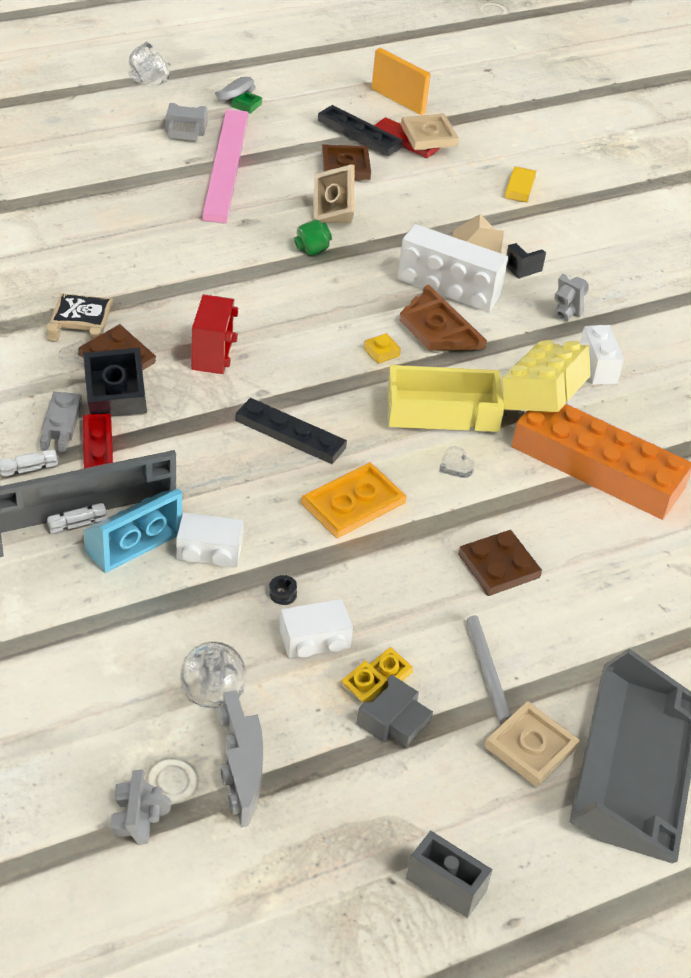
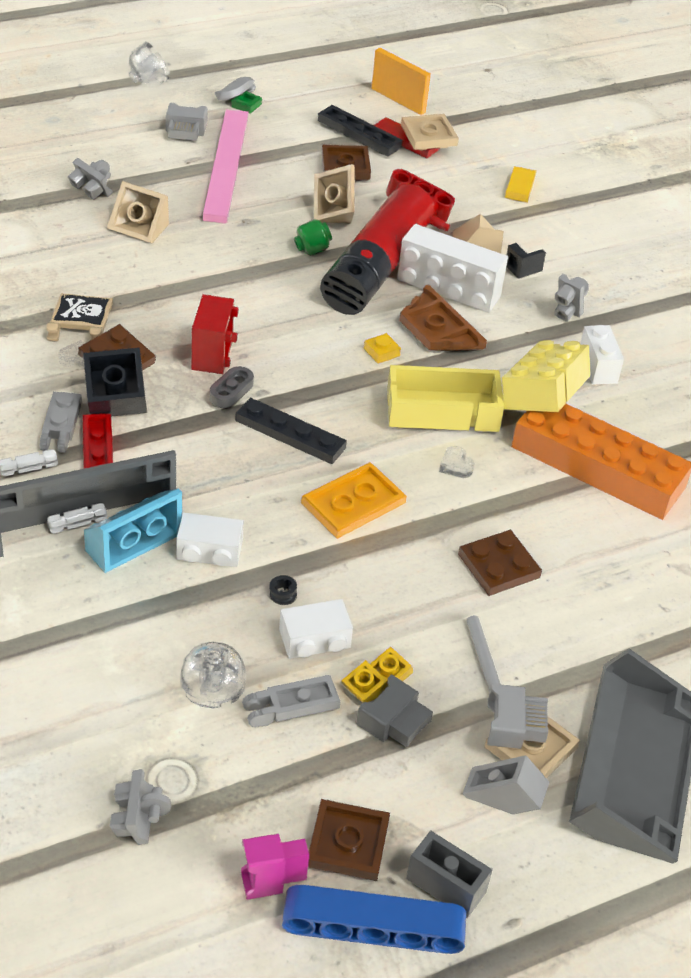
light grey slope [218,690,263,828] -> none
none -> light grey hips [68,157,113,200]
none -> tan slope [107,181,169,243]
none -> flat silver plate [210,366,254,408]
none -> dark pink piece [241,833,309,900]
none -> light grey hinge [242,675,340,727]
none -> blue beam [282,885,466,954]
none -> reddish brown plate [308,799,390,881]
none -> piece [320,169,455,315]
none -> light grey slope [462,755,549,814]
none -> light grey piece [487,684,548,749]

